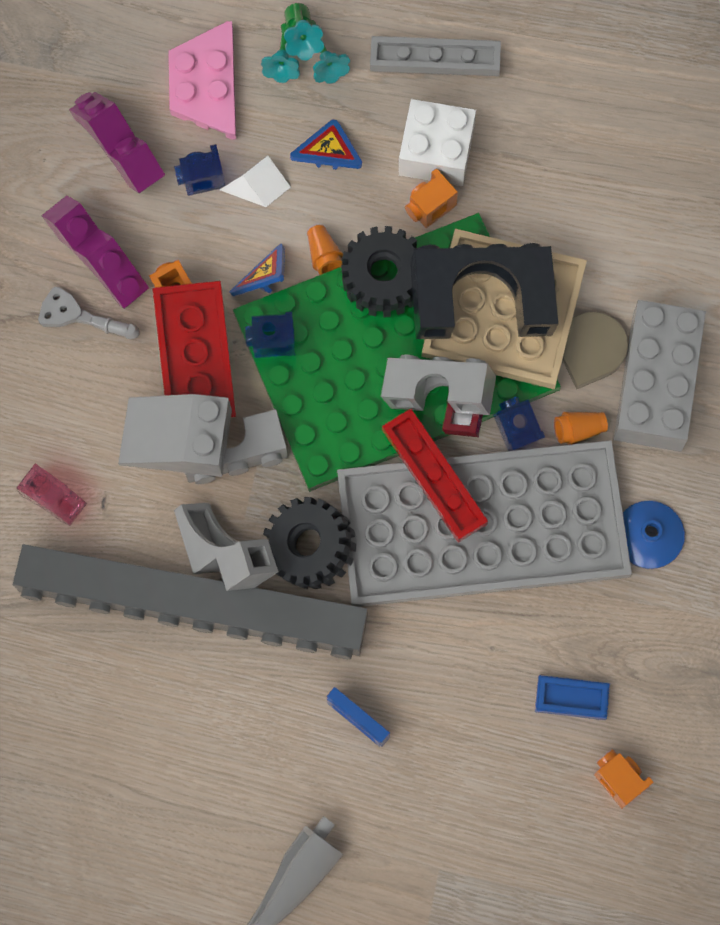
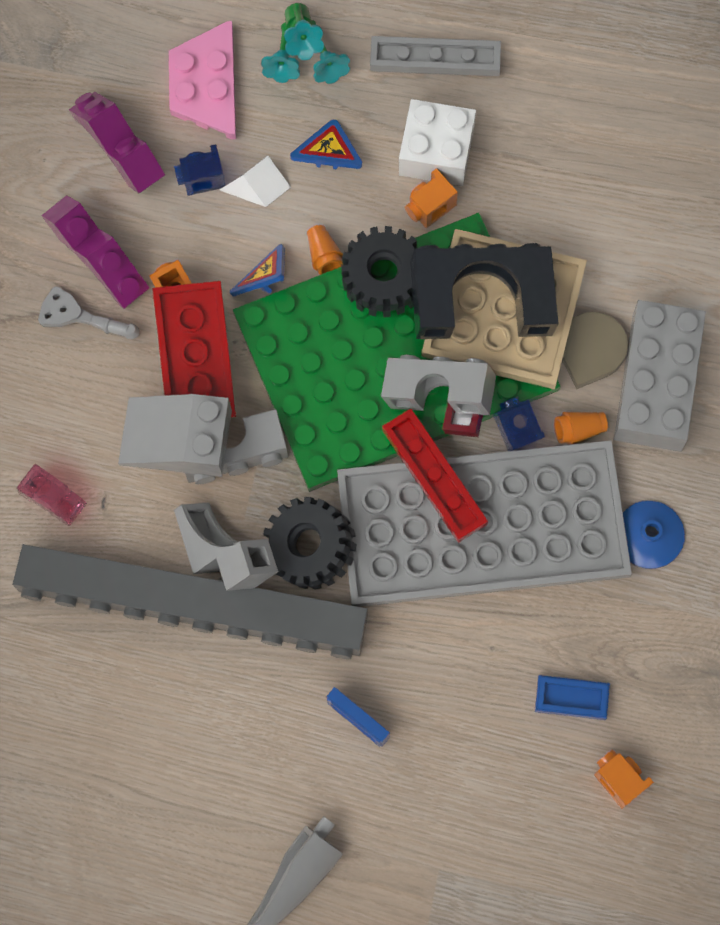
clear blue brick [245,312,296,358] -> none

